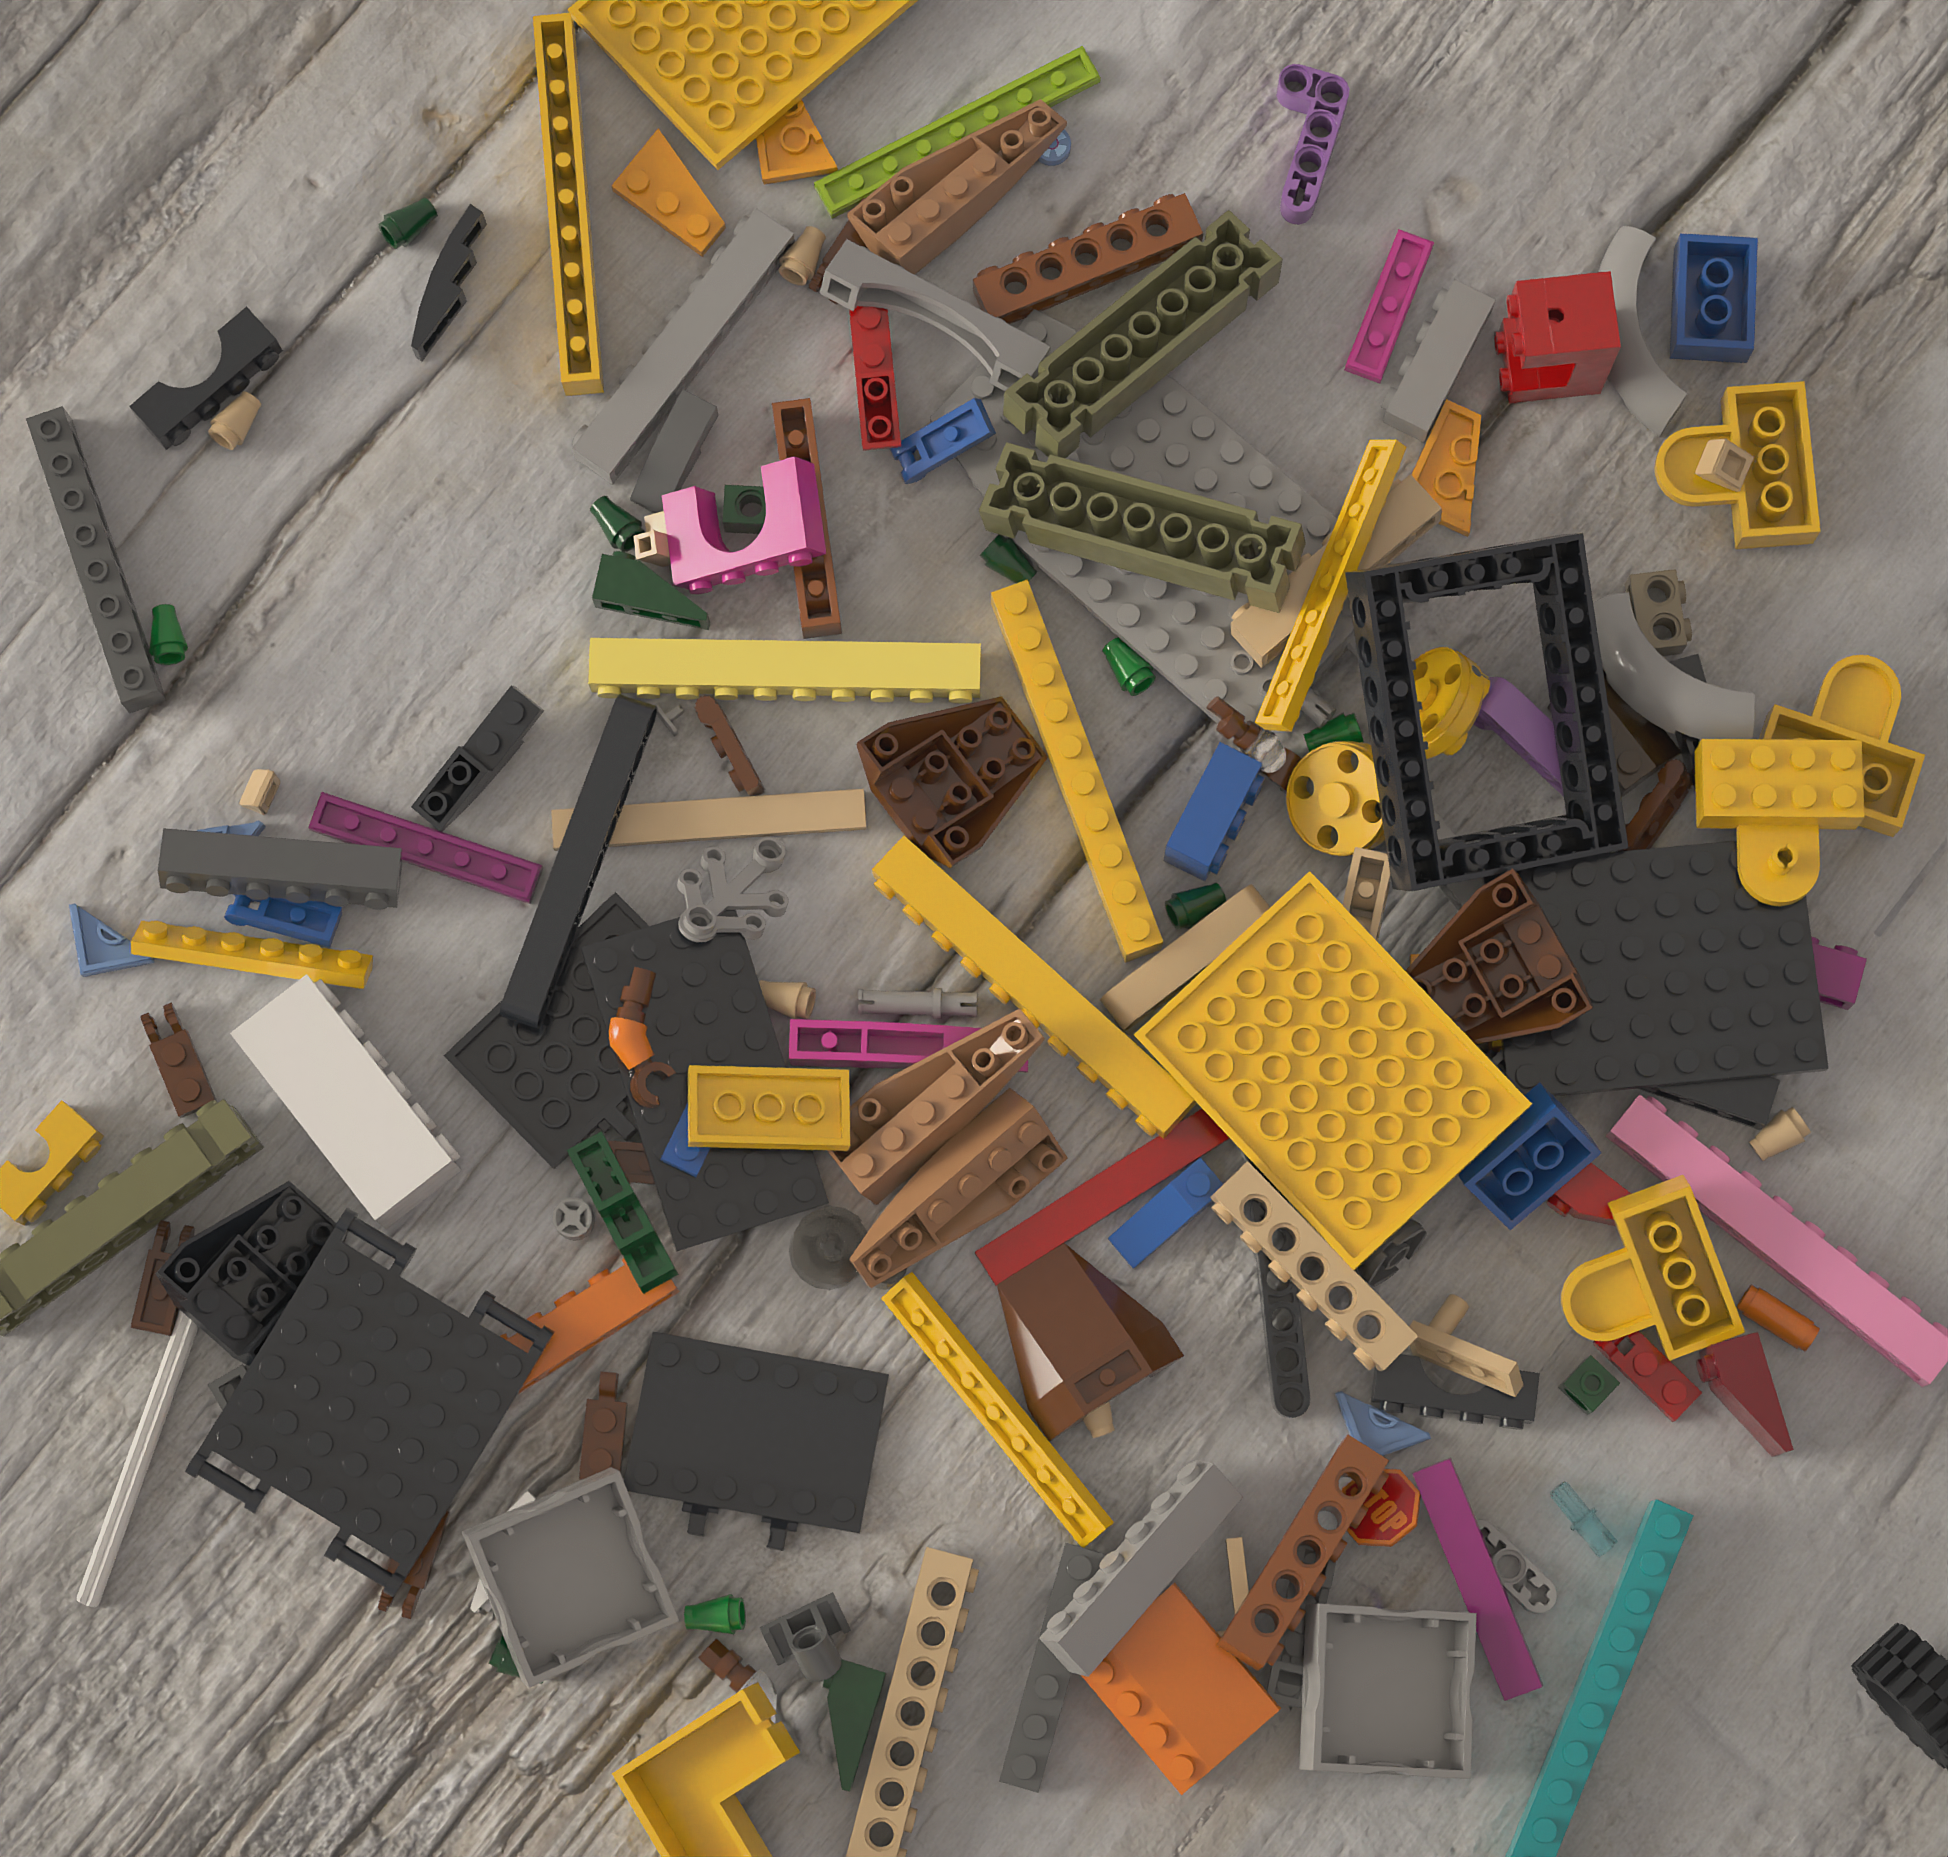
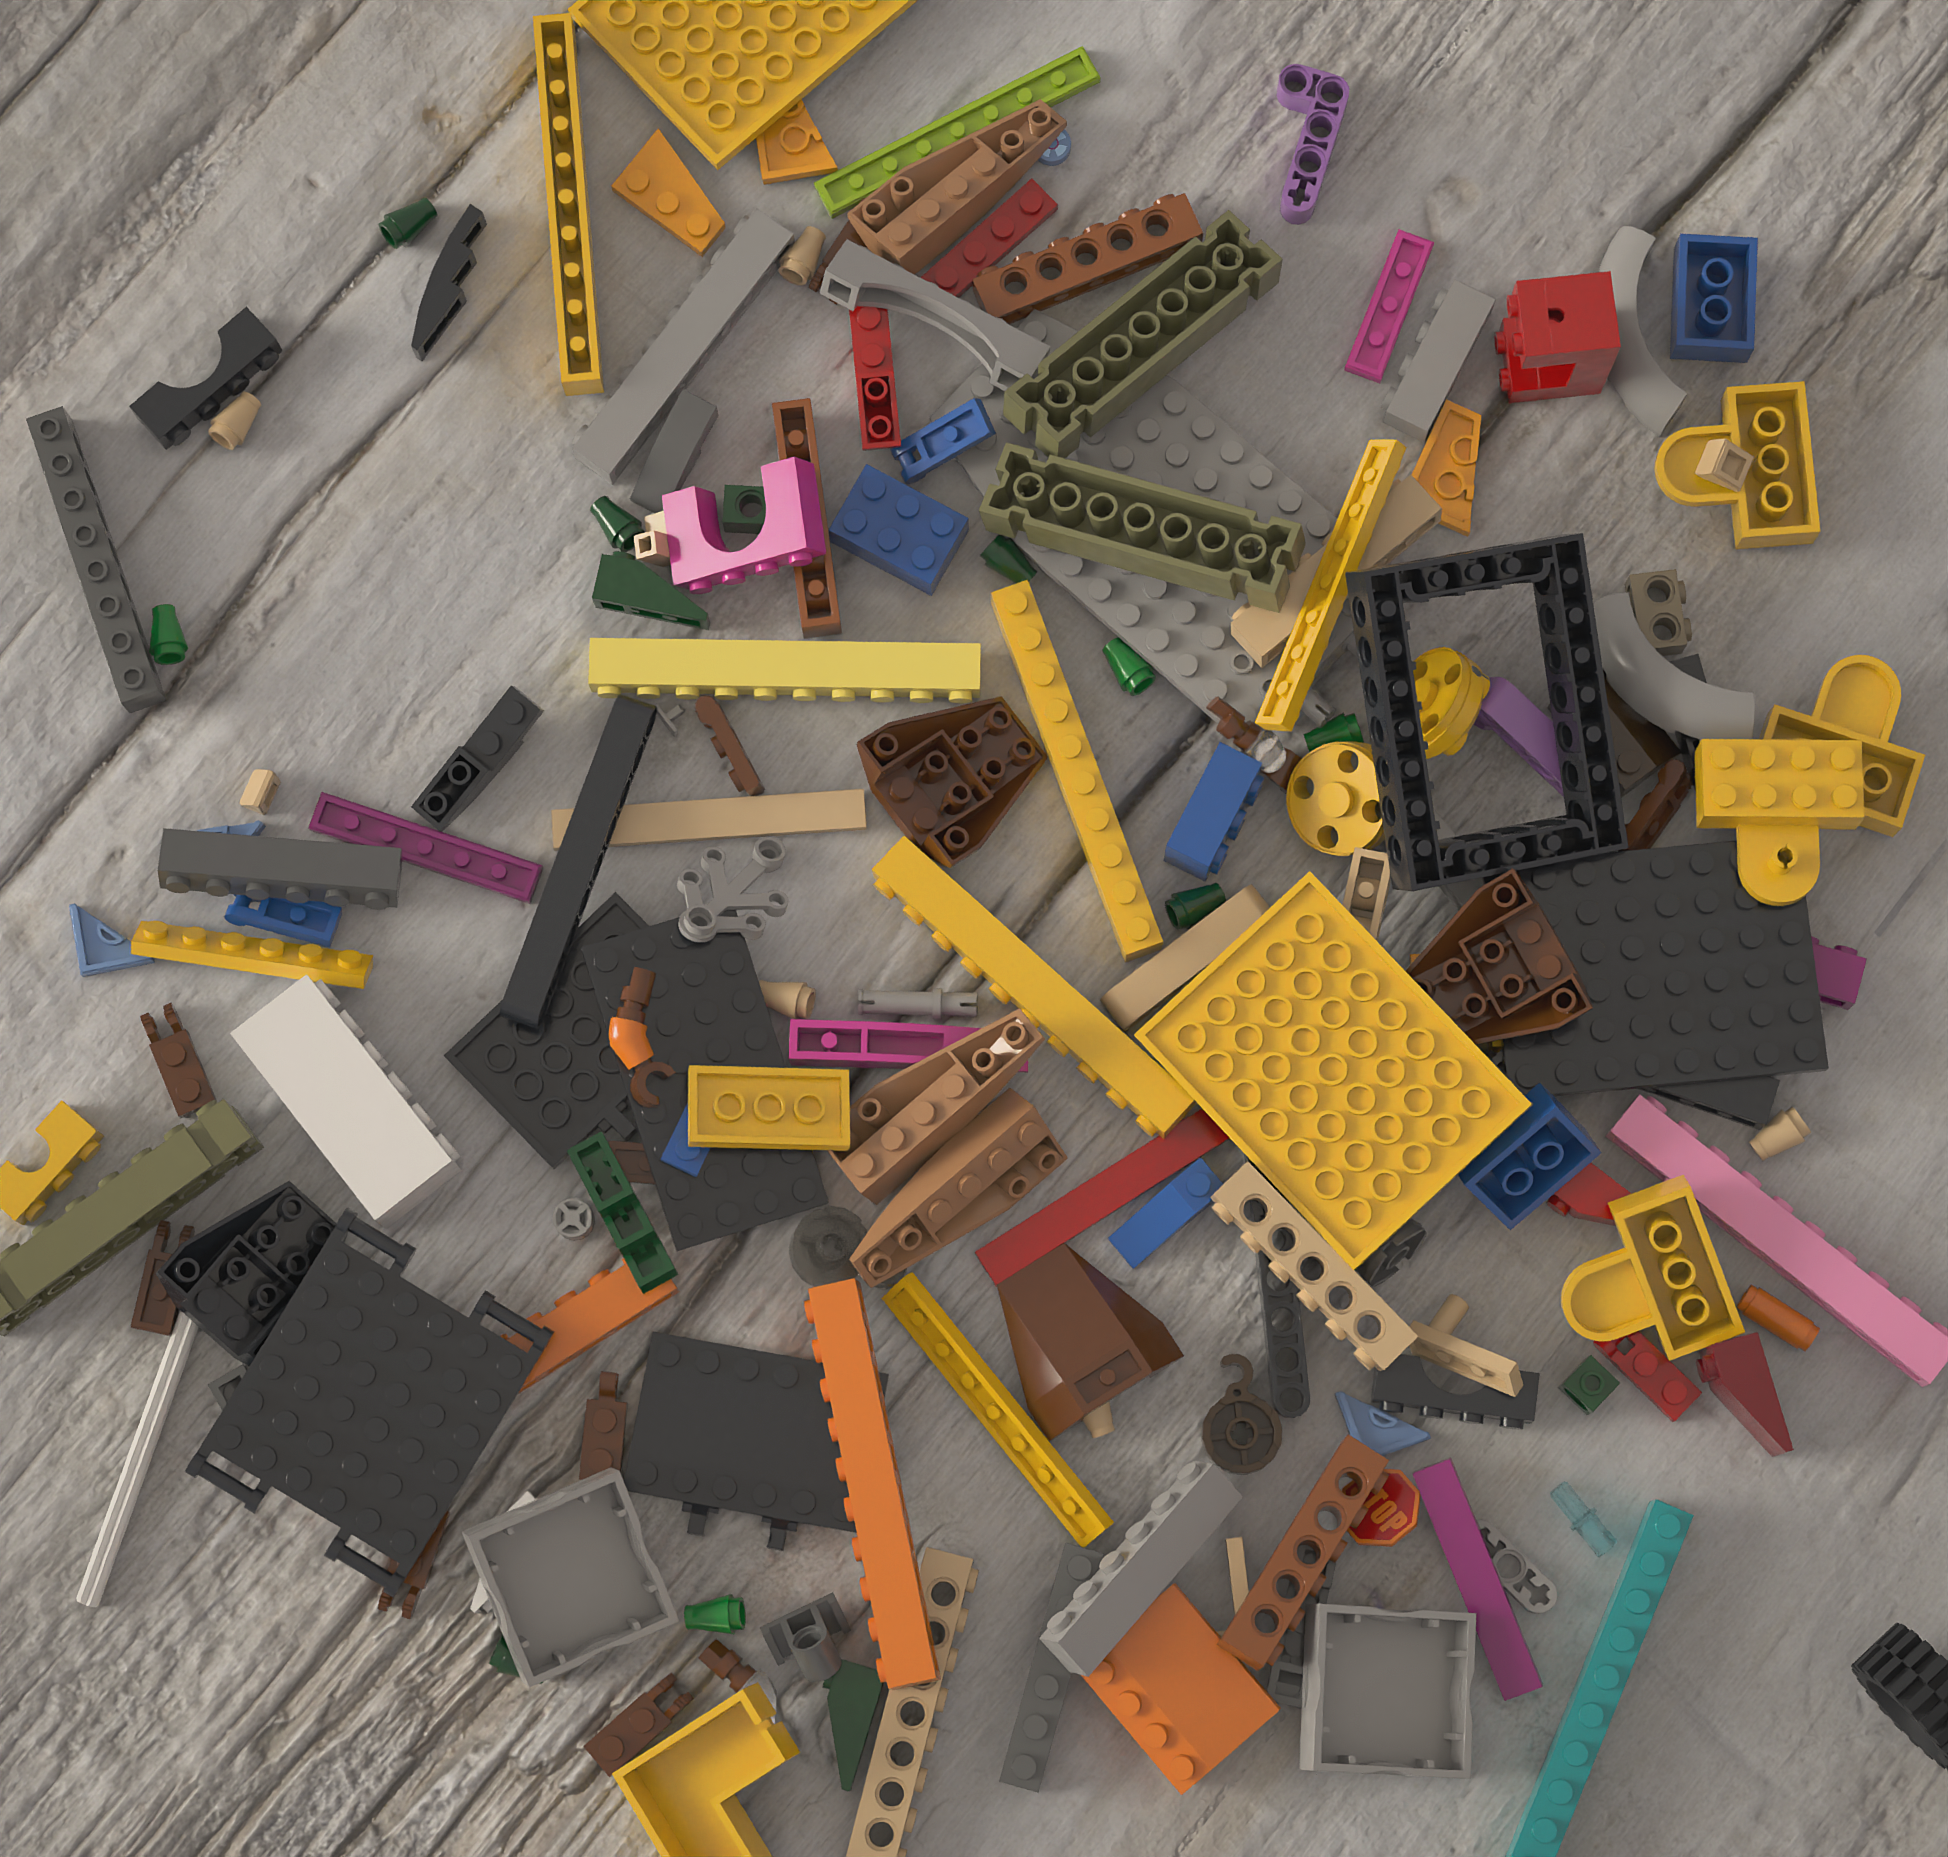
none -> reddish brown hinge [583,1672,694,1777]
none -> orange brick [804,1278,941,1690]
none -> blue brick [829,464,969,596]
none -> red plate [920,178,1058,298]
none -> dark brown piece [1201,1354,1282,1475]

